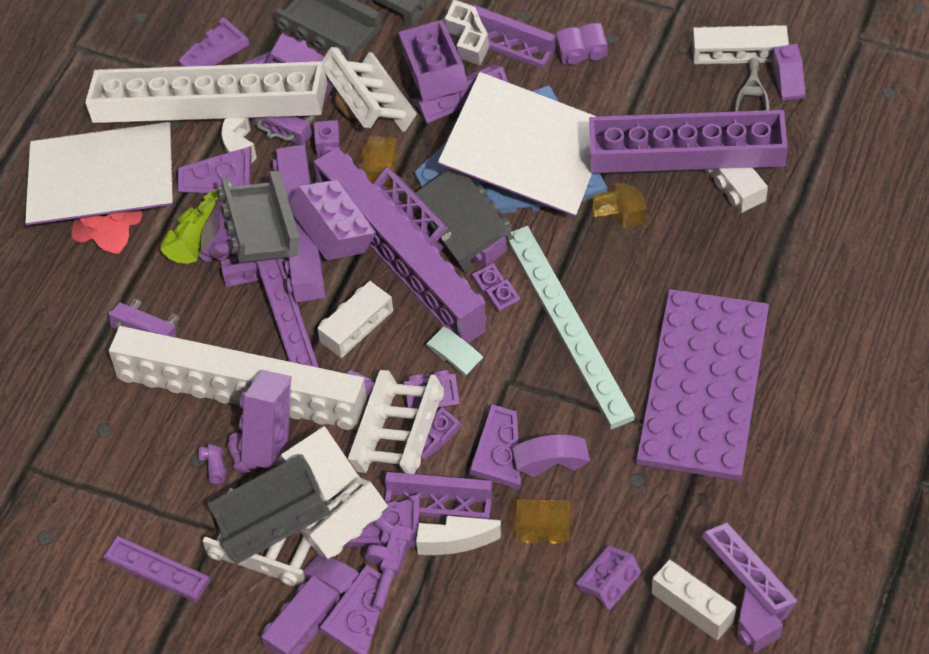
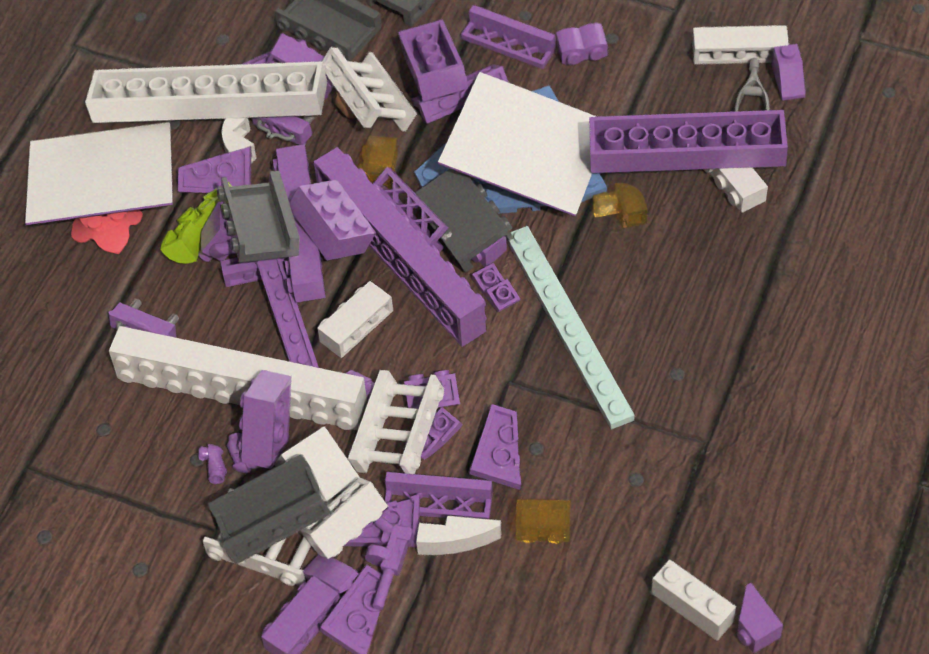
medium lavender tile [103,536,210,603] -> none
medium lavender wing [178,17,249,67] -> none
medium lavender brick [314,120,341,158] -> none
light aqua slope [426,326,483,377] -> none
white brick [445,0,489,65] -> none
medium lavender brick [512,435,590,477] -> none
medium lavender bracket [576,546,641,610] -> none
medium lavender plate [637,289,769,481] -> none
medium lavender fence [702,523,798,621] -> none

